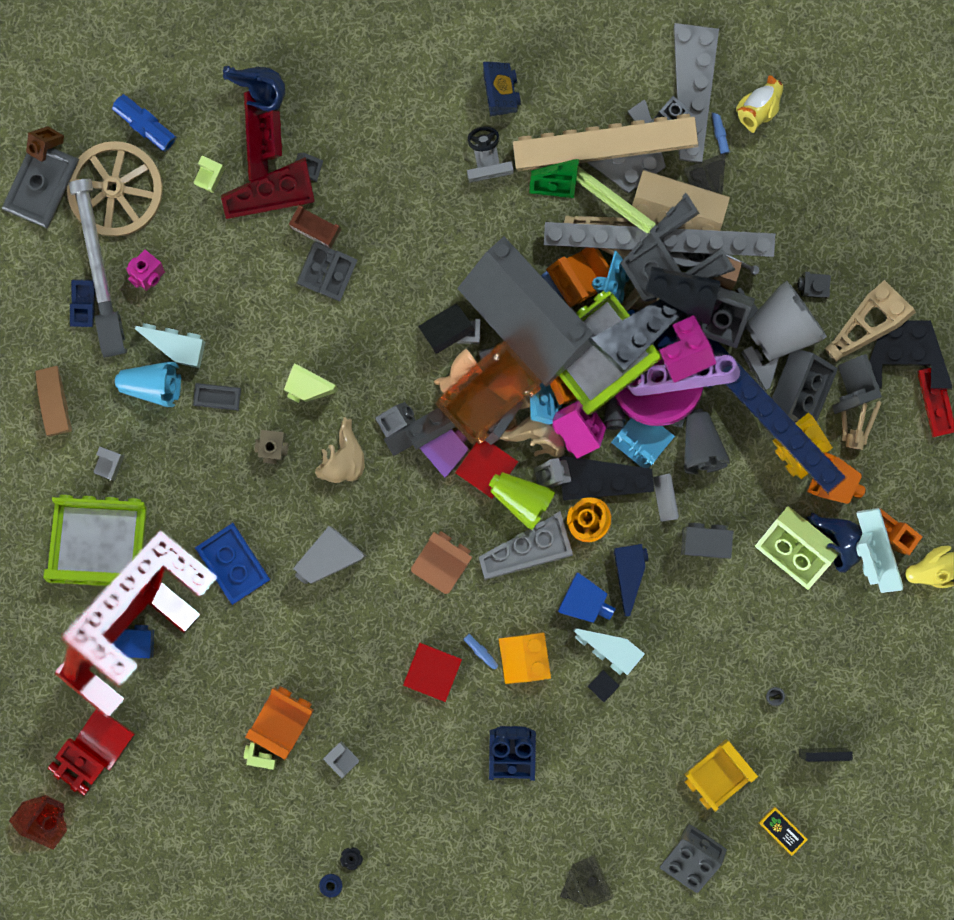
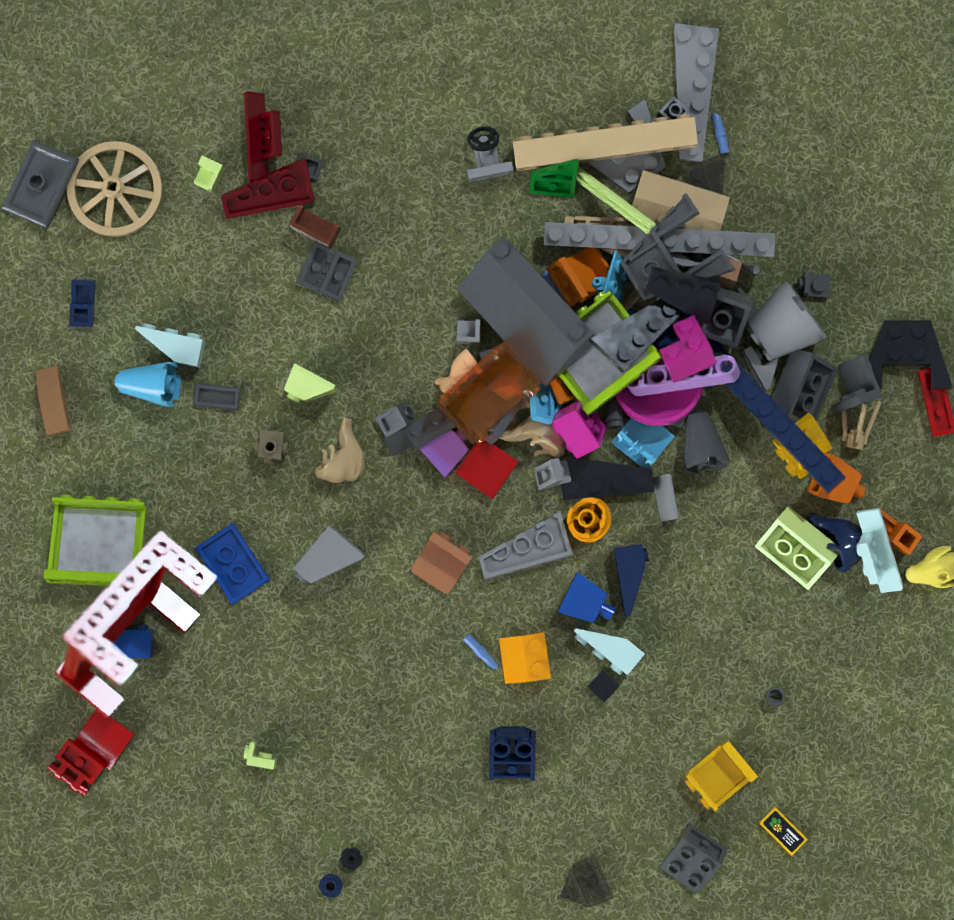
clear red slope [9,795,67,850] -> none
reddish brown bracket [26,126,64,162] -> none
piece [69,179,127,358] -> none
light grey panel [94,447,124,481] -> none
blue piece [111,94,177,152] -> none
dark pink brick [126,250,165,291] -> none
dark blue piece [223,66,286,111] -> none
orange panel [245,686,314,760] -> none
light grey panel [323,741,359,779] -> none
red tile [403,643,462,702] -> none
black tile [418,303,475,354] -> none
dark blue slope [483,61,521,117] -> none
lime cone [489,472,555,530] -> none
dark grey brick [681,523,733,559] -> none
light yellow animal [736,75,783,133] -> none
black tile [799,748,853,762] -> none
tan plate [824,280,916,362] -> none

